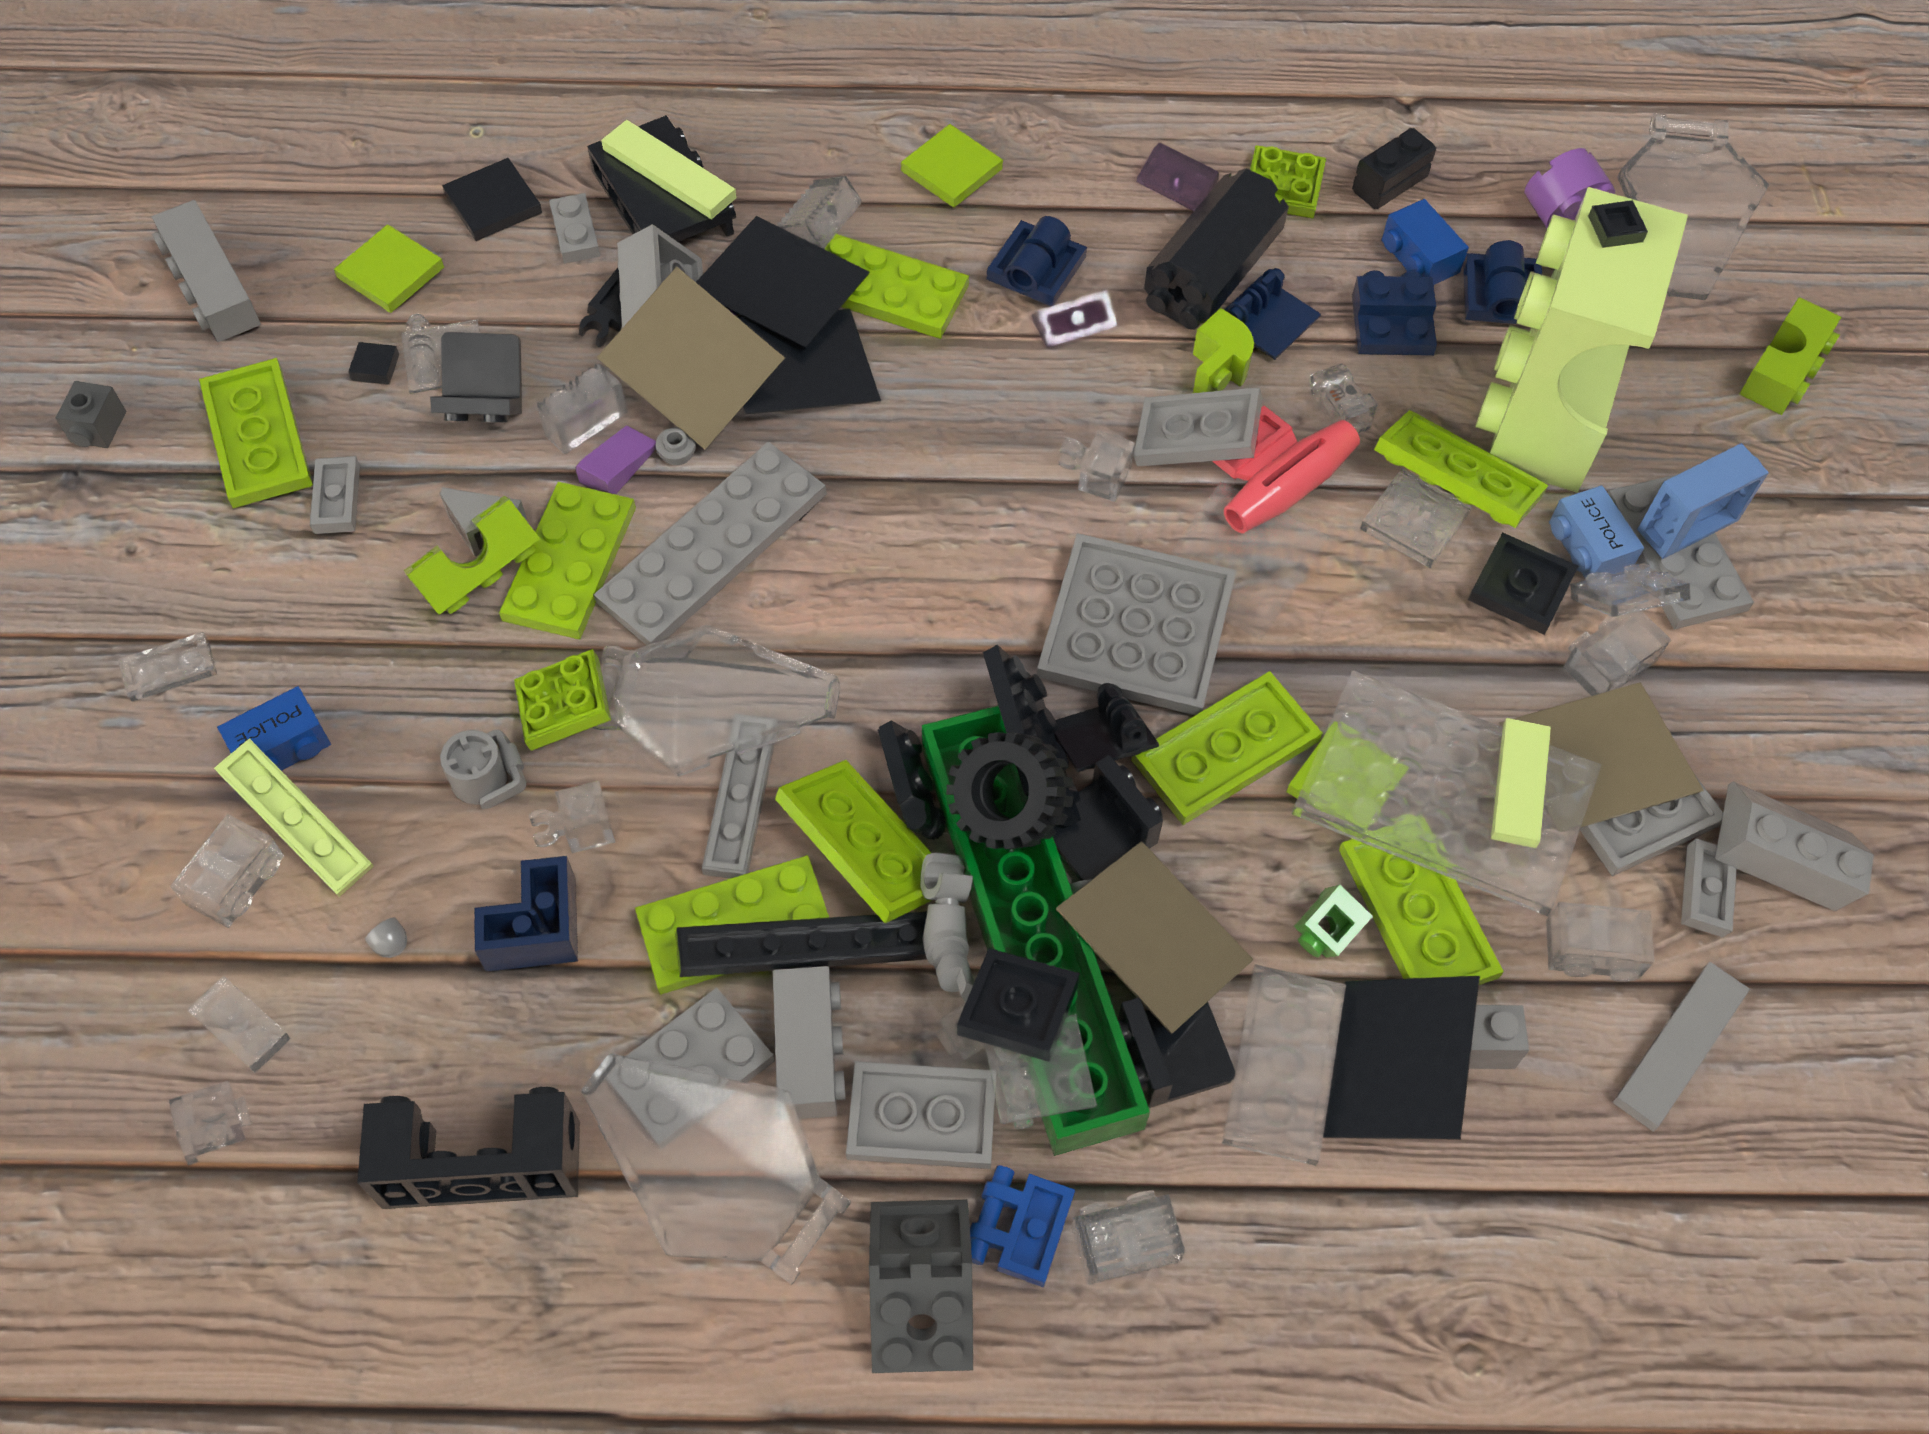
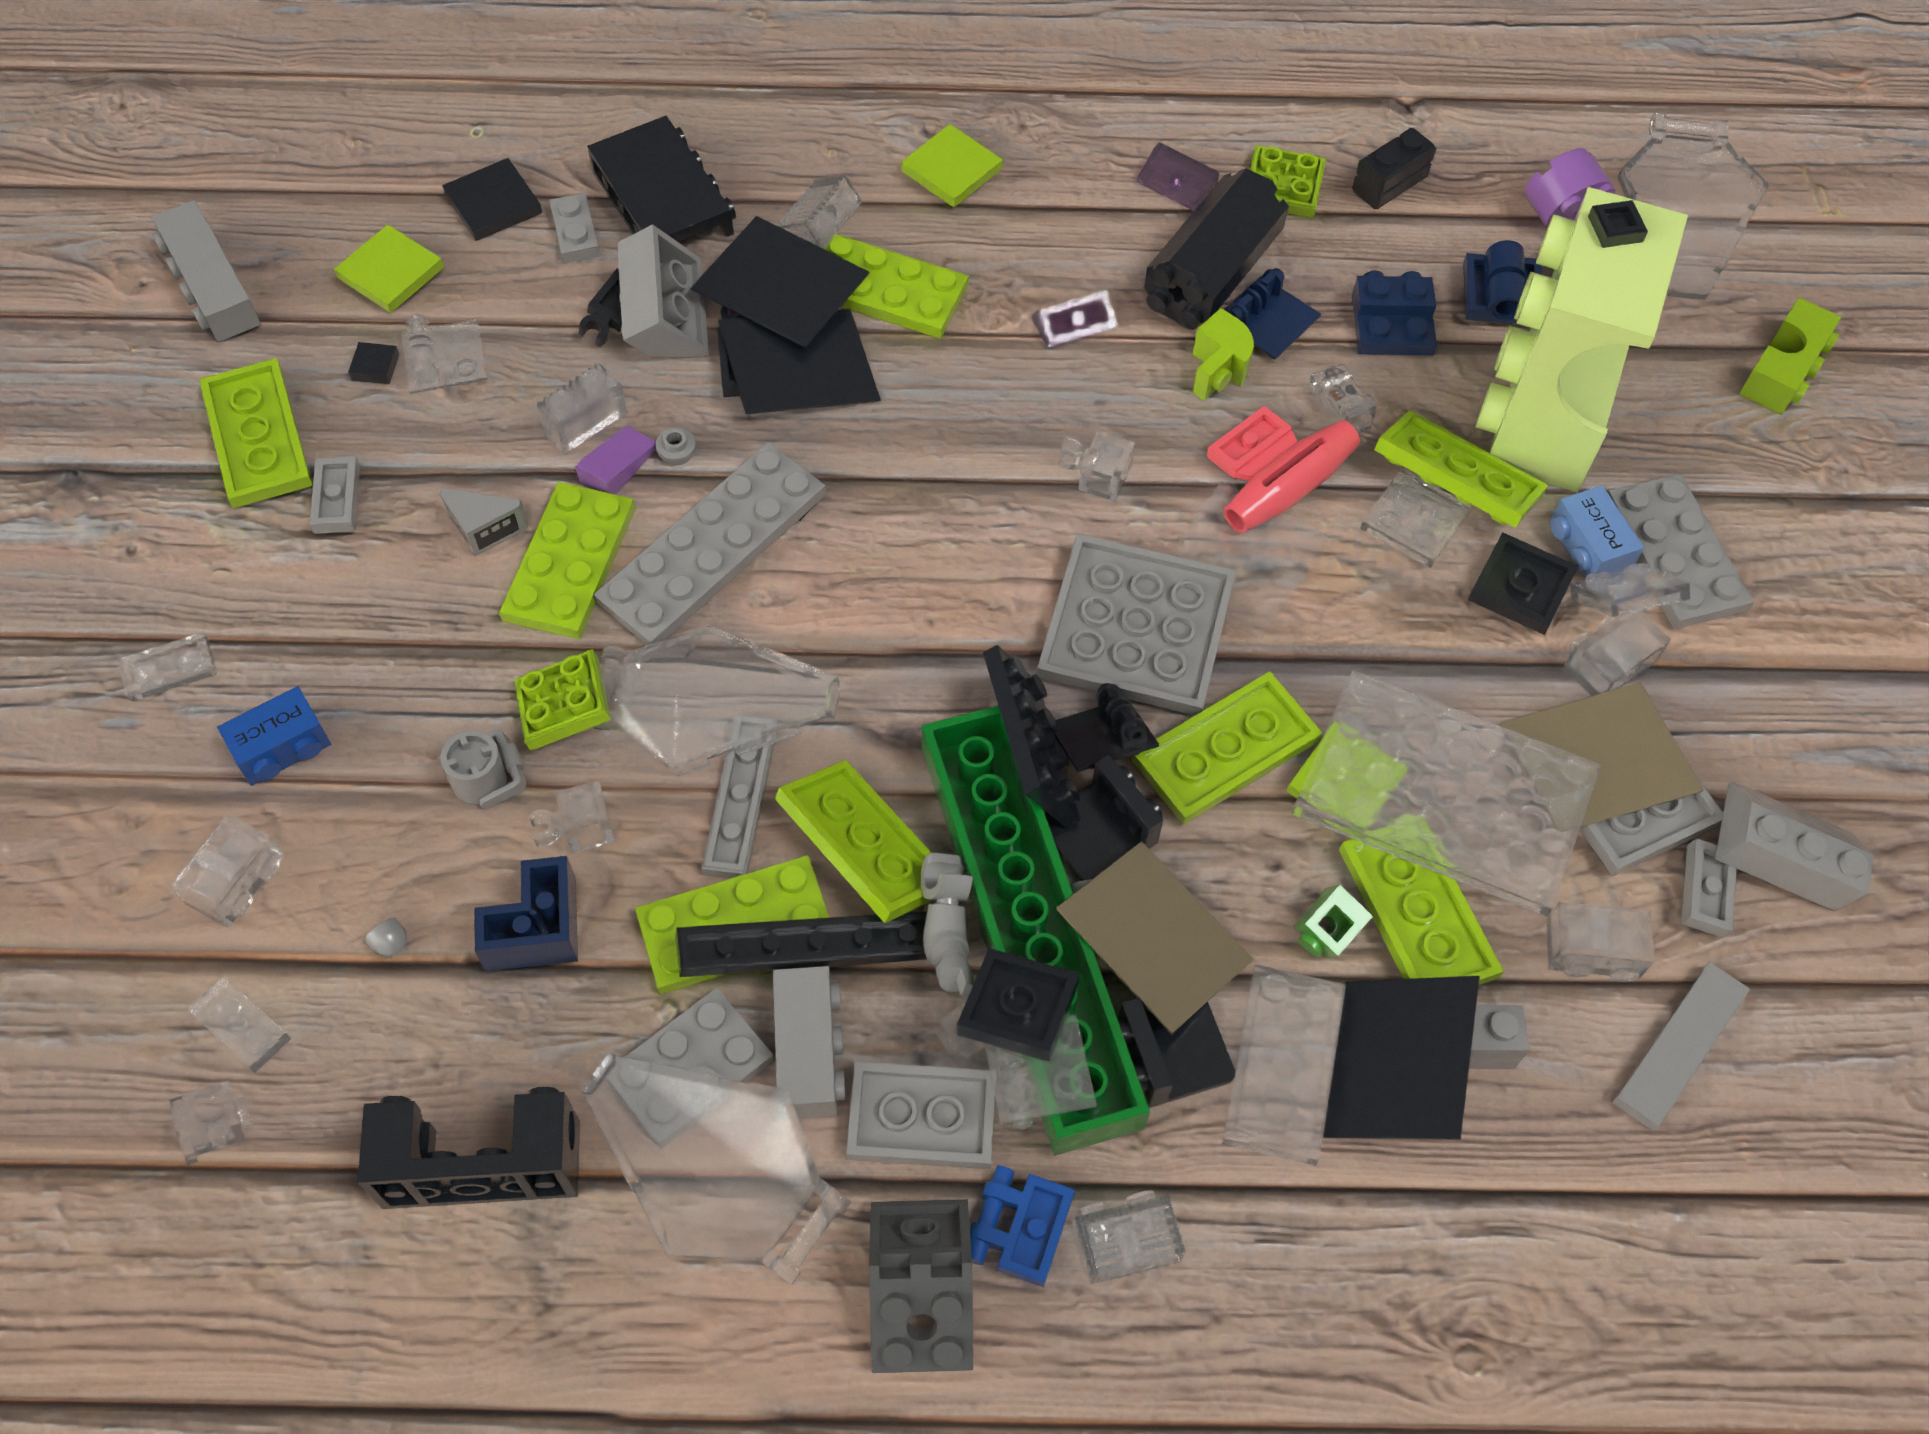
dark grey brick [55,381,127,448] -> none
yellowish green tile [214,738,374,897] -> none
lime arch [404,495,540,615] -> none
black bracket [430,332,522,422] -> none
dark tan piece [596,266,785,450] -> none
yellowish green tile [601,120,737,220] -> none
black hinge [878,720,946,840] -> none
black tyre [947,732,1074,849] -> none
dark blue plate [986,216,1087,307] -> none
light grey plate [1133,387,1263,467] -> none
blue brick [1381,199,1469,285] -> none
yellowish green tile [1491,718,1551,848] -> none
medium blue window [1637,443,1769,559] -> none

